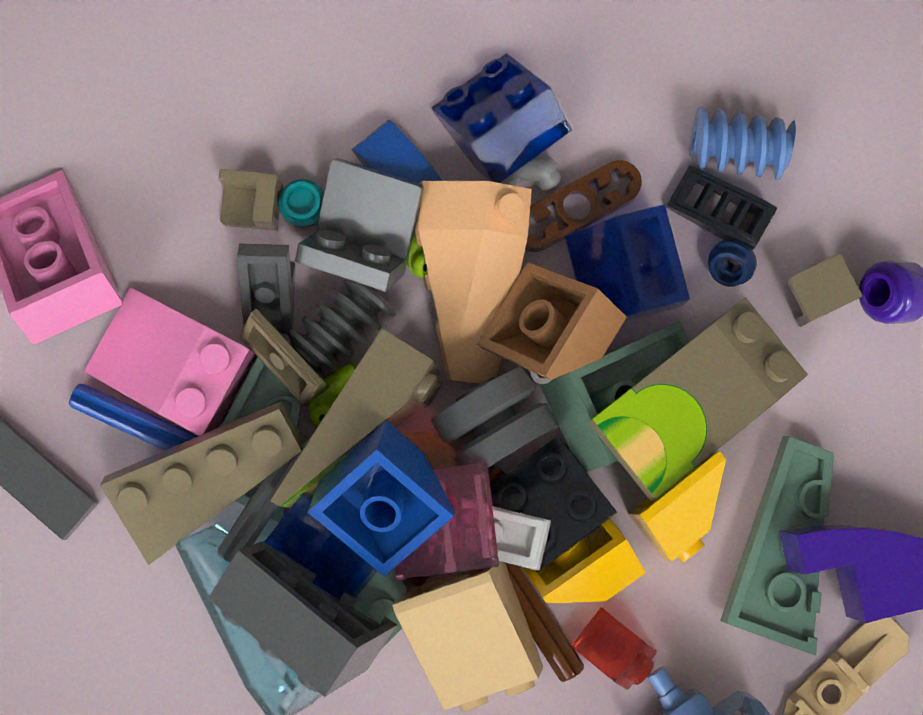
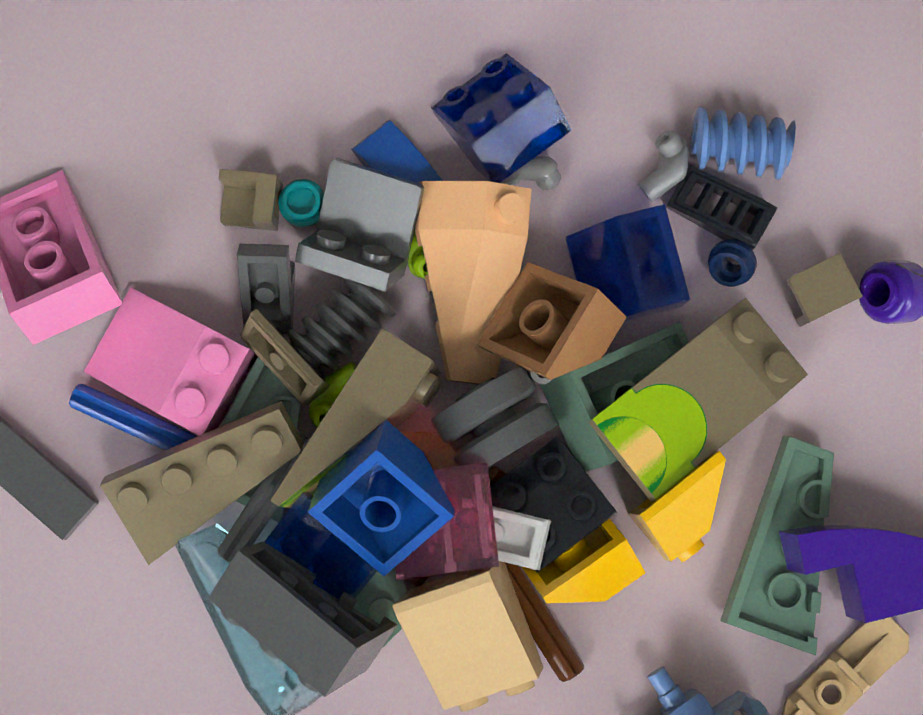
reddish brown beam [525,160,642,252] -> none
clear red bracket [571,607,657,690] -> none
none -> light grey arm [638,131,689,202]

